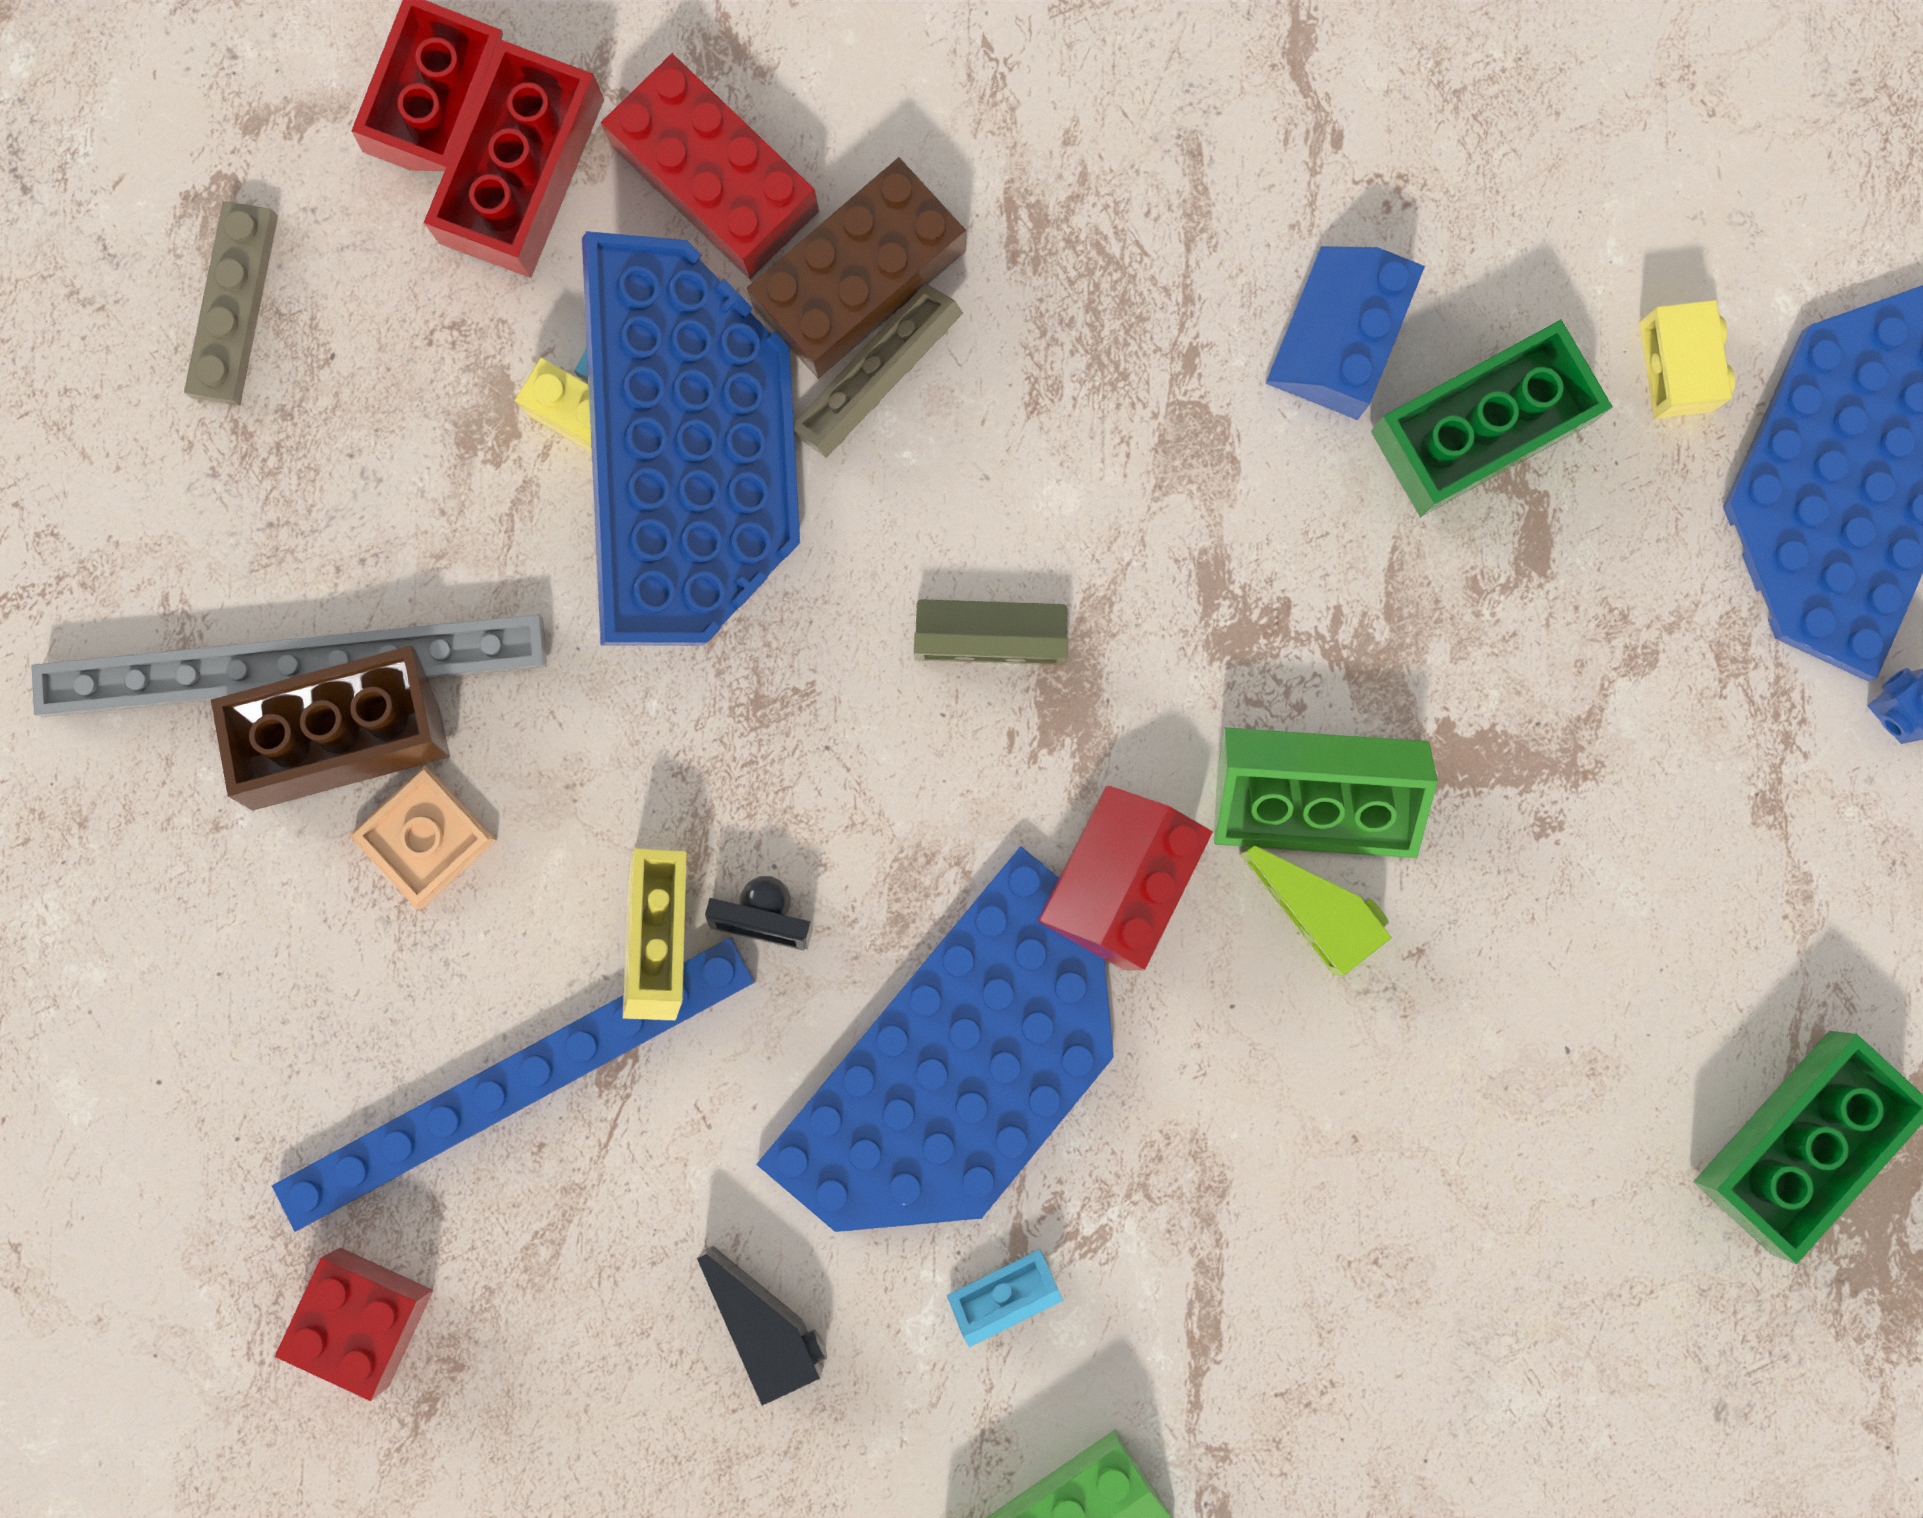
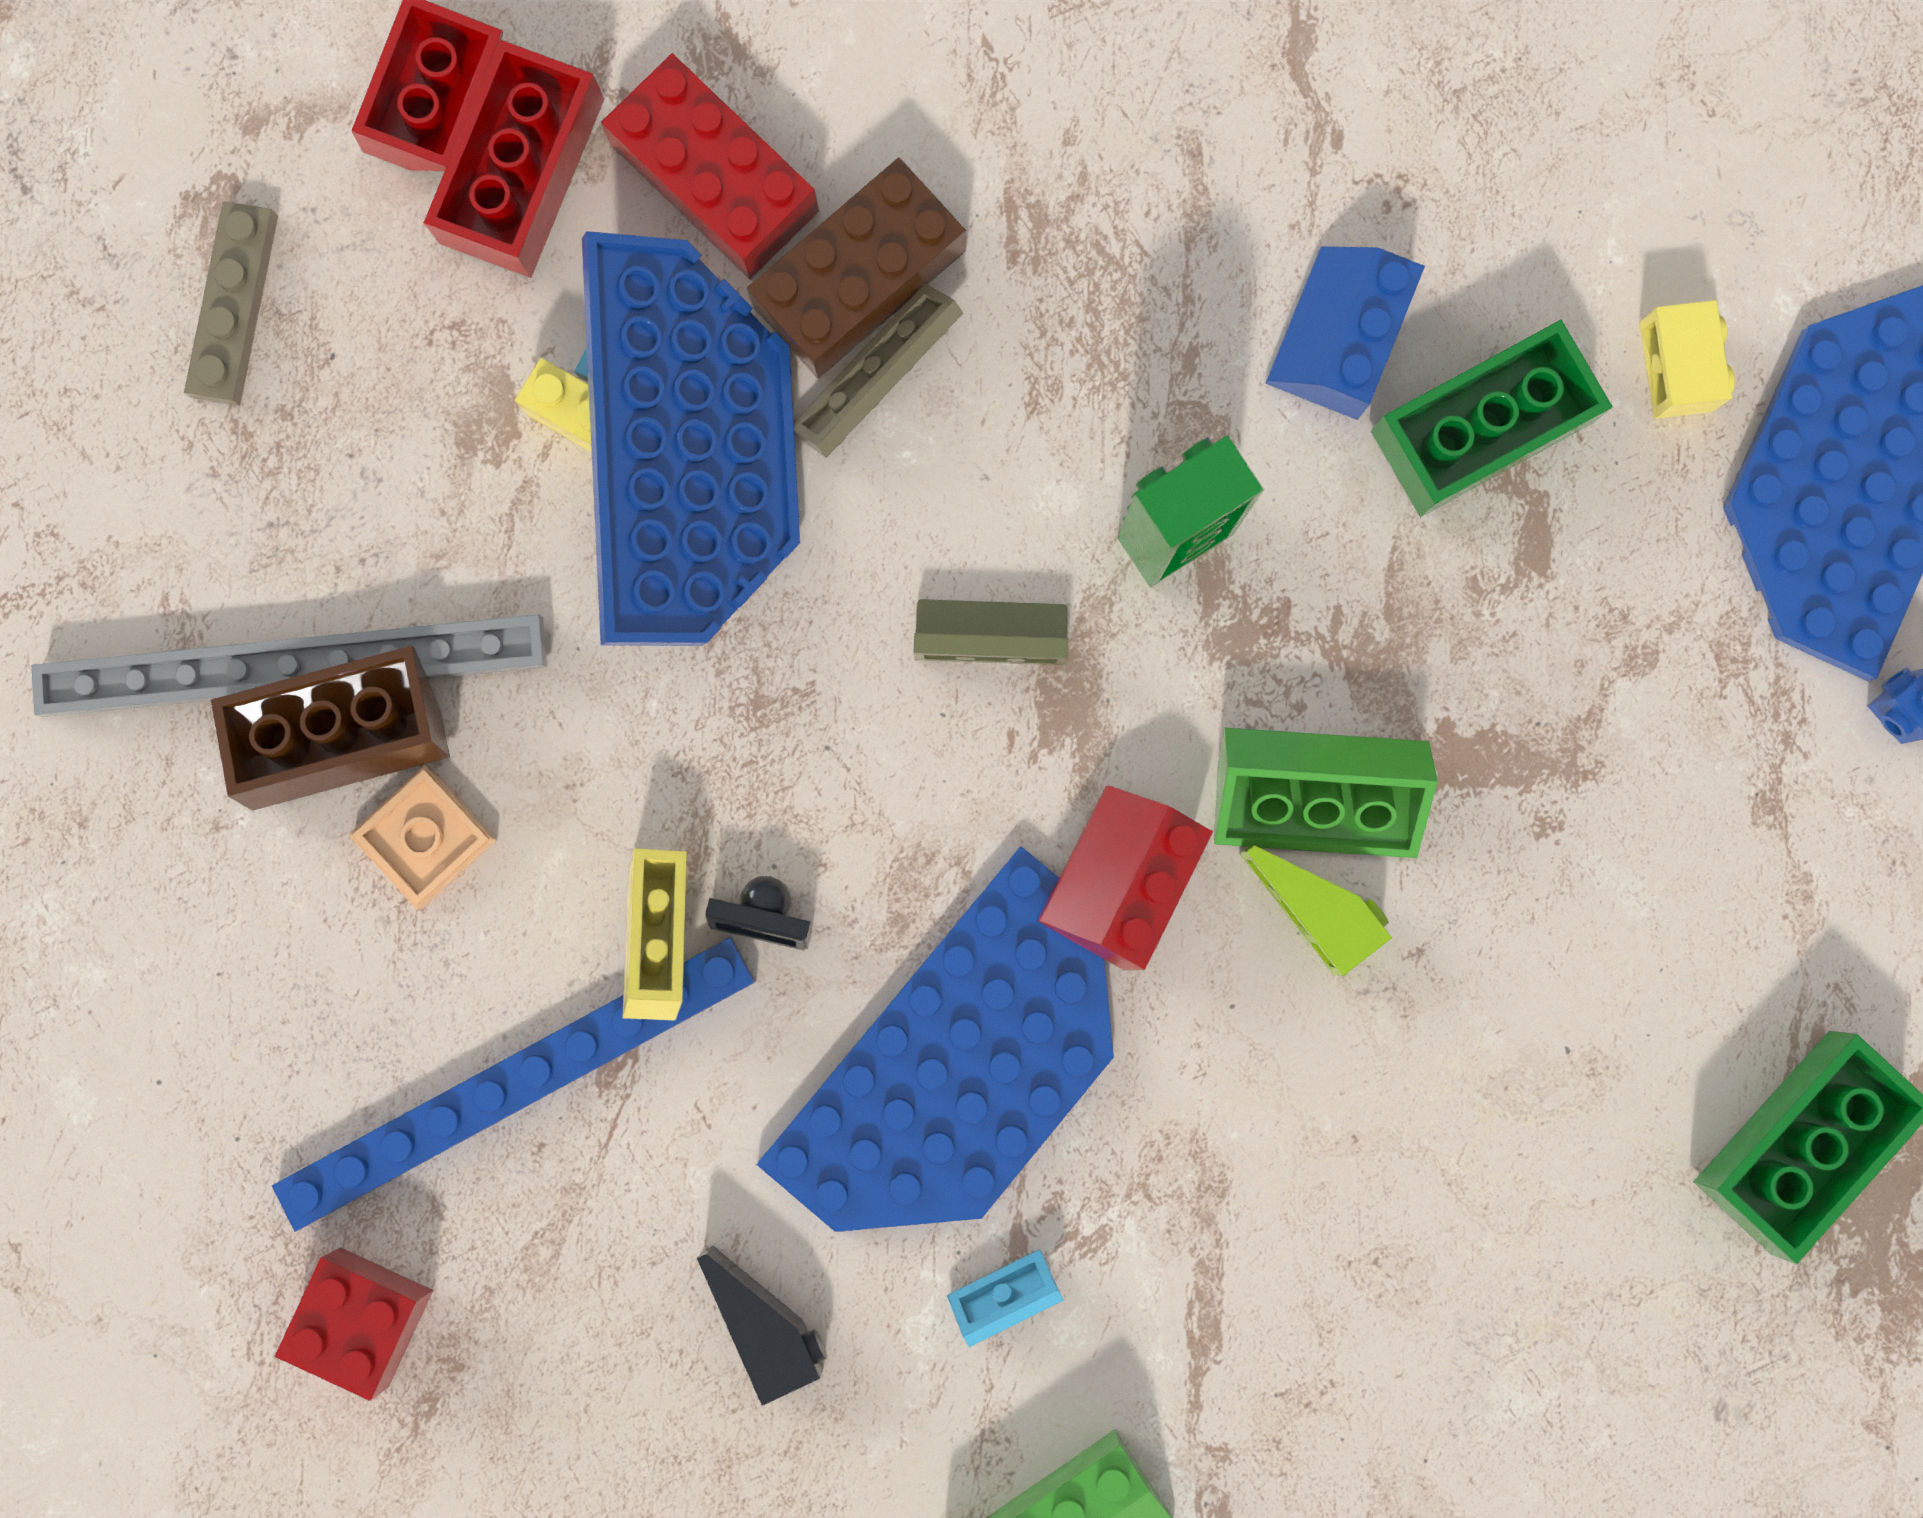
none -> green brick [1118,435,1264,588]

